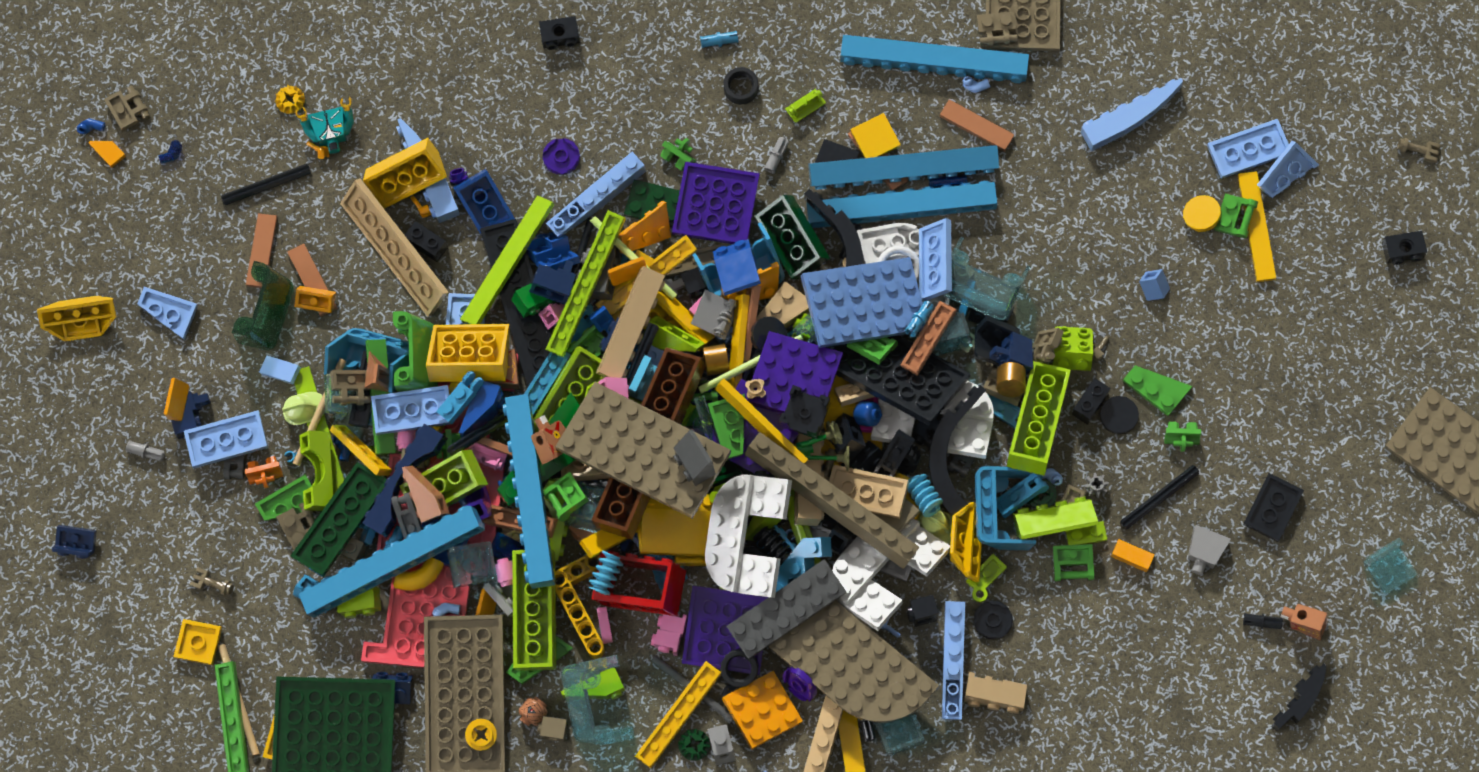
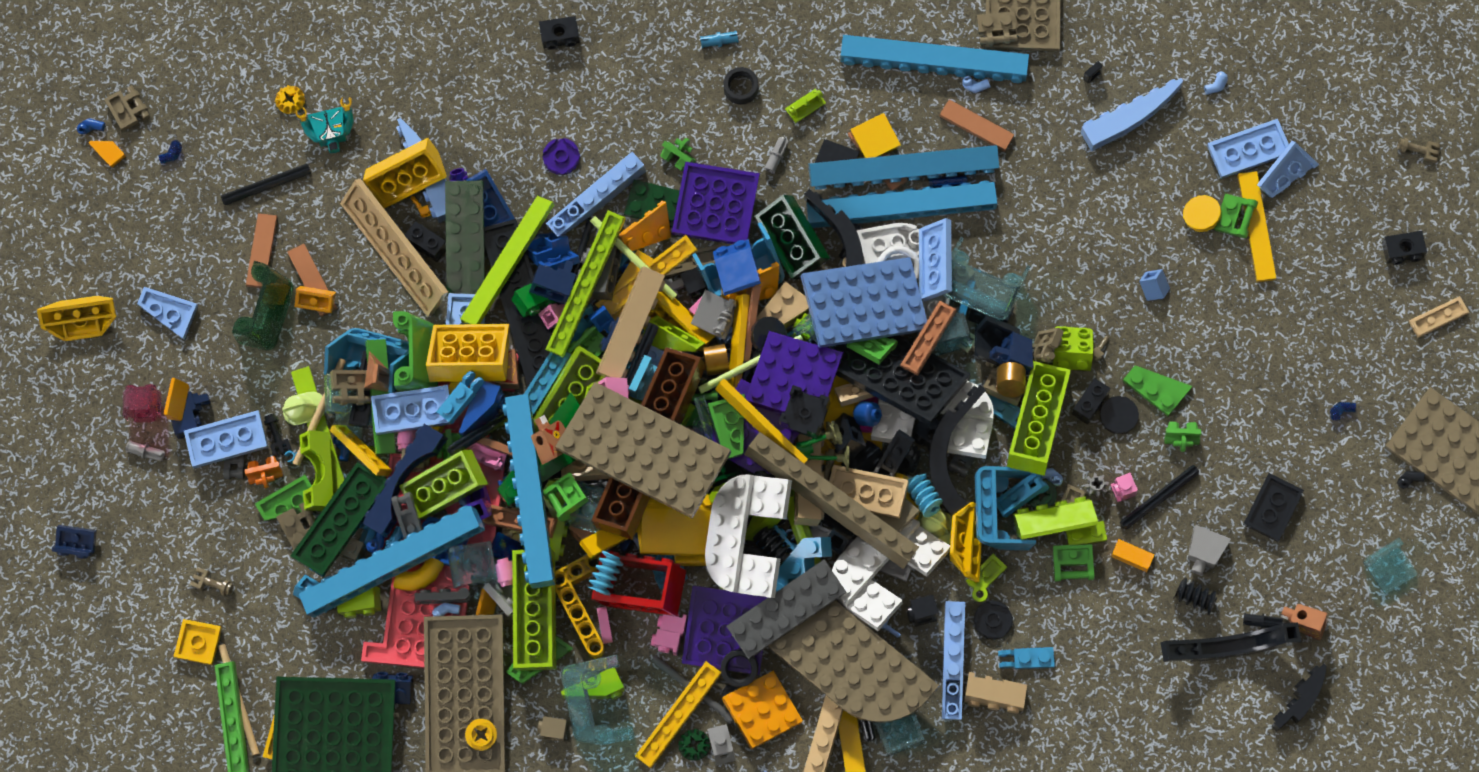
light blue tile [259,355,301,384] -> none
light orange hand [306,141,329,159] -> none
nougat slope [402,466,450,523] -> none
nougat head [518,696,548,727] -> none
light orange slope [608,257,647,286] -> none
dark grey slope [673,429,716,486] -> none
tan plate [745,379,766,399] -> none
dark purple tile [783,667,817,701] -> none
dark azure pin [905,301,935,337] -> none
none -> clear pink brick [122,384,162,423]
none -> black hinge [264,414,293,458]
none -> blue arm [366,532,385,552]
none -> dark grey plate [415,587,471,605]
none -> dark green plate [445,180,485,295]
none -> dark azure hinge [998,647,1055,669]
none -> black tile [1083,61,1103,83]
none -> bright pink brick [1110,473,1138,502]
none -> black arch [1160,622,1302,662]
none -> black piece [1173,577,1217,615]
none -> light blue arm [1204,71,1228,95]
none -> clear blue arm [1330,402,1356,421]
none -> black arm [1397,471,1425,489]
none -> tan tile [1409,296,1469,338]

